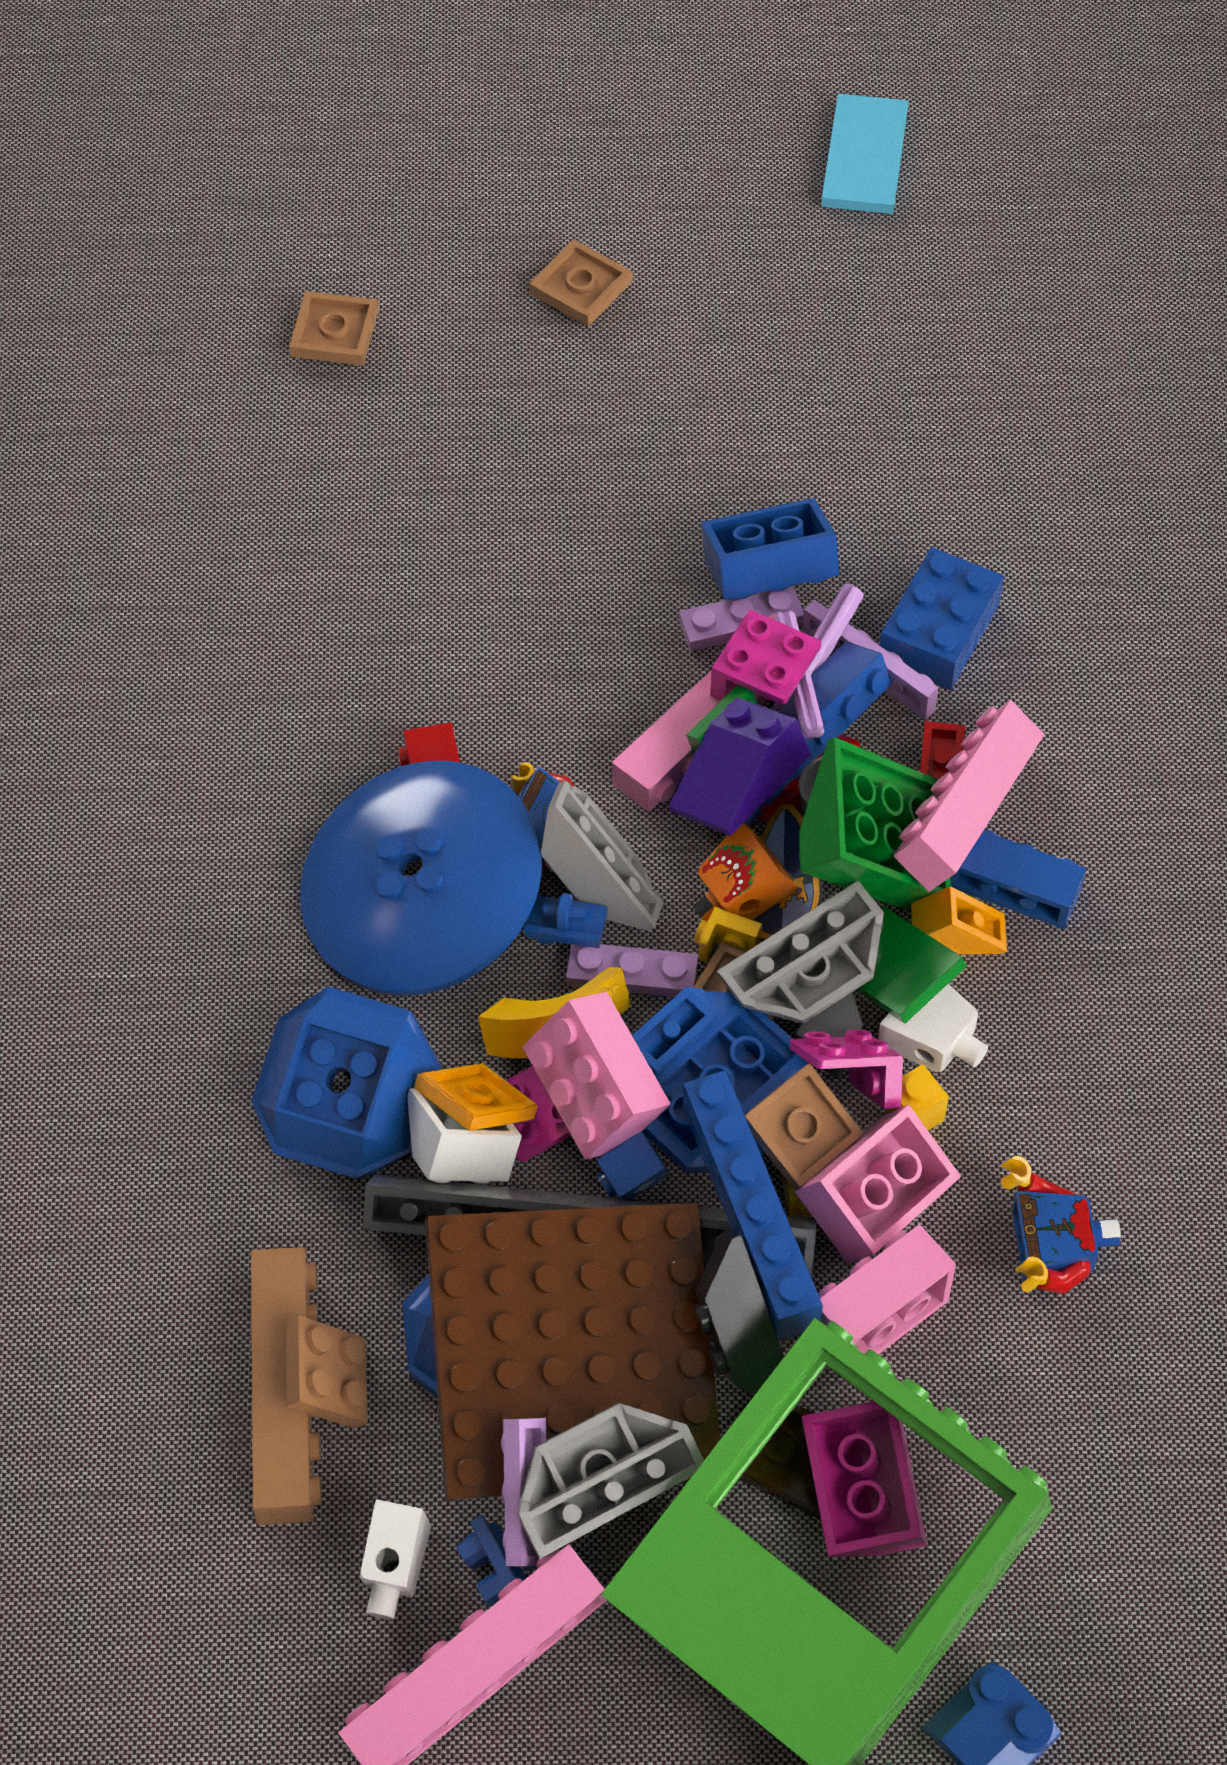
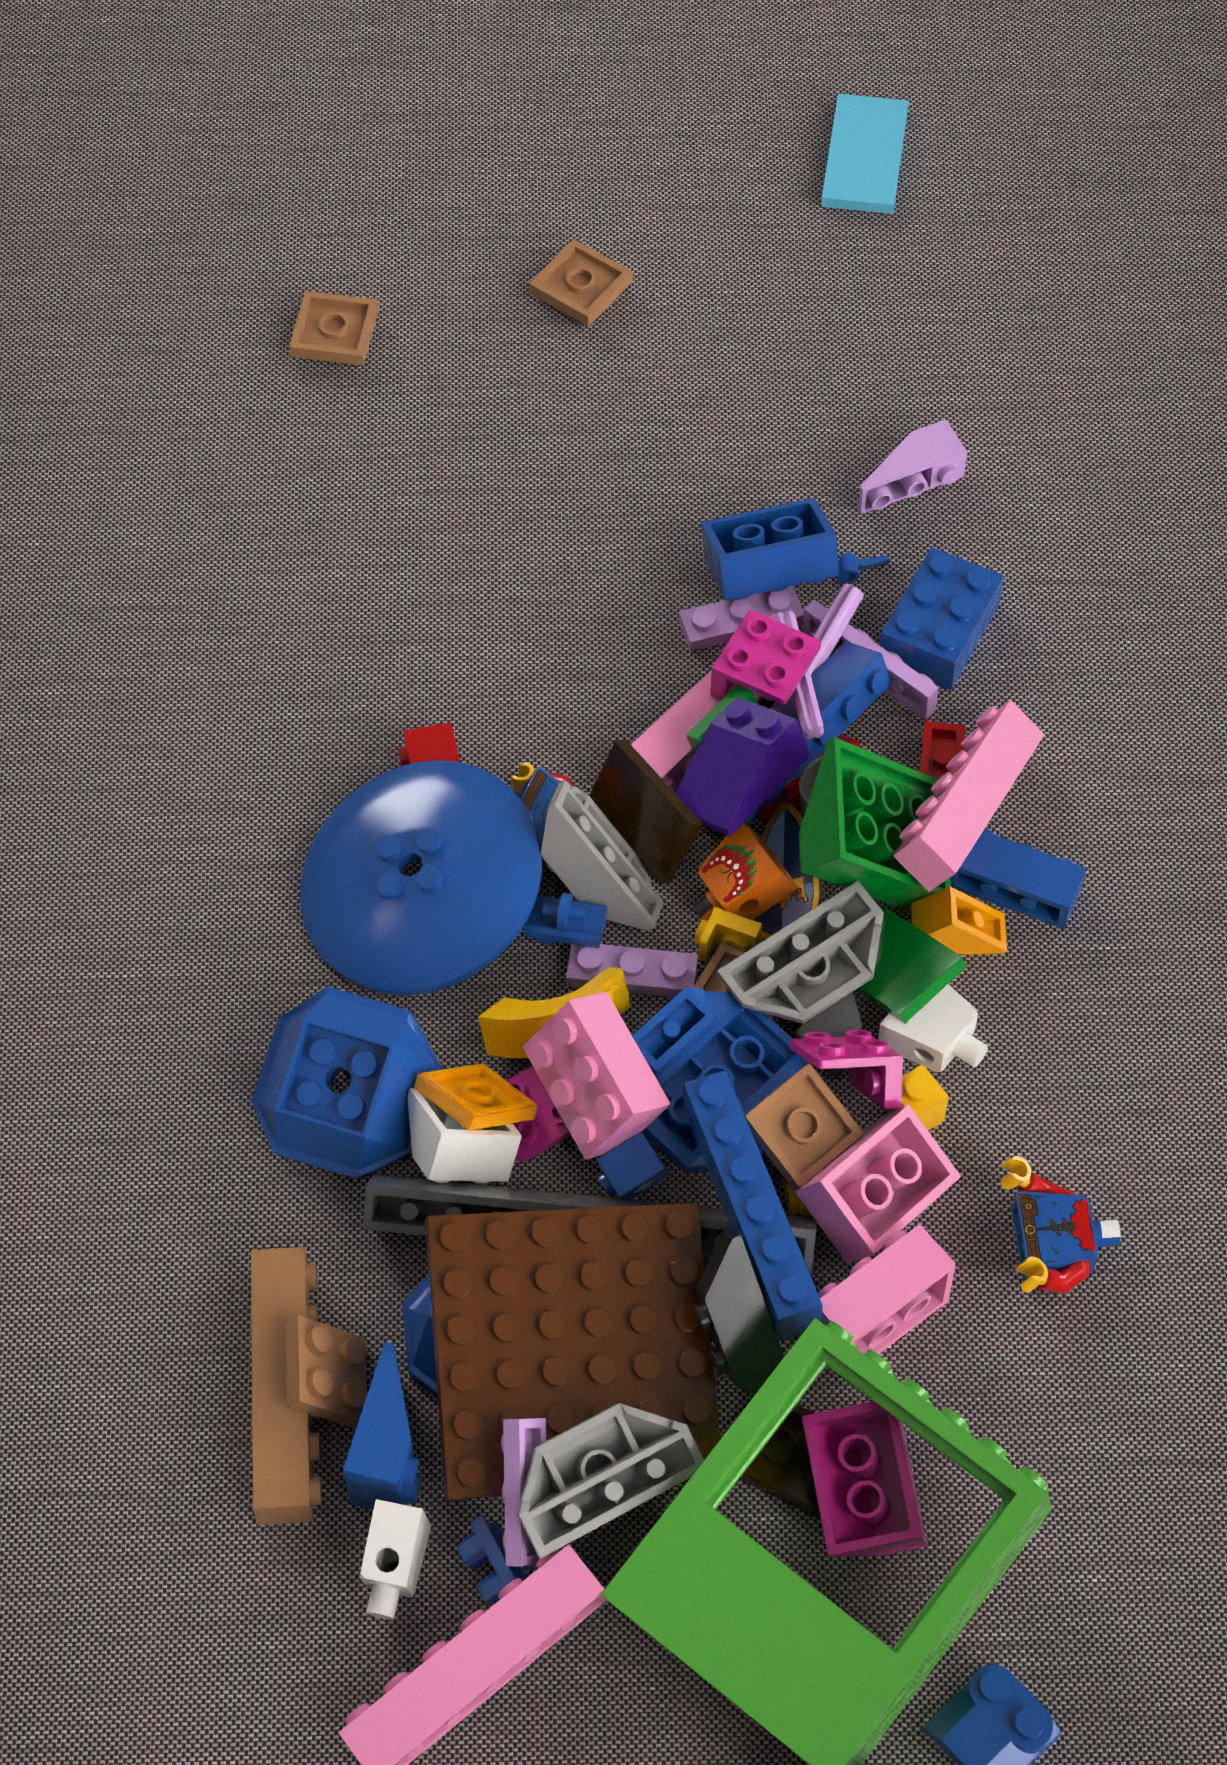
none -> blue slope [343,1342,422,1510]
none -> dark brown tile [589,739,702,885]
none -> blue hand [837,553,889,584]
none -> lavender slope [858,419,967,514]

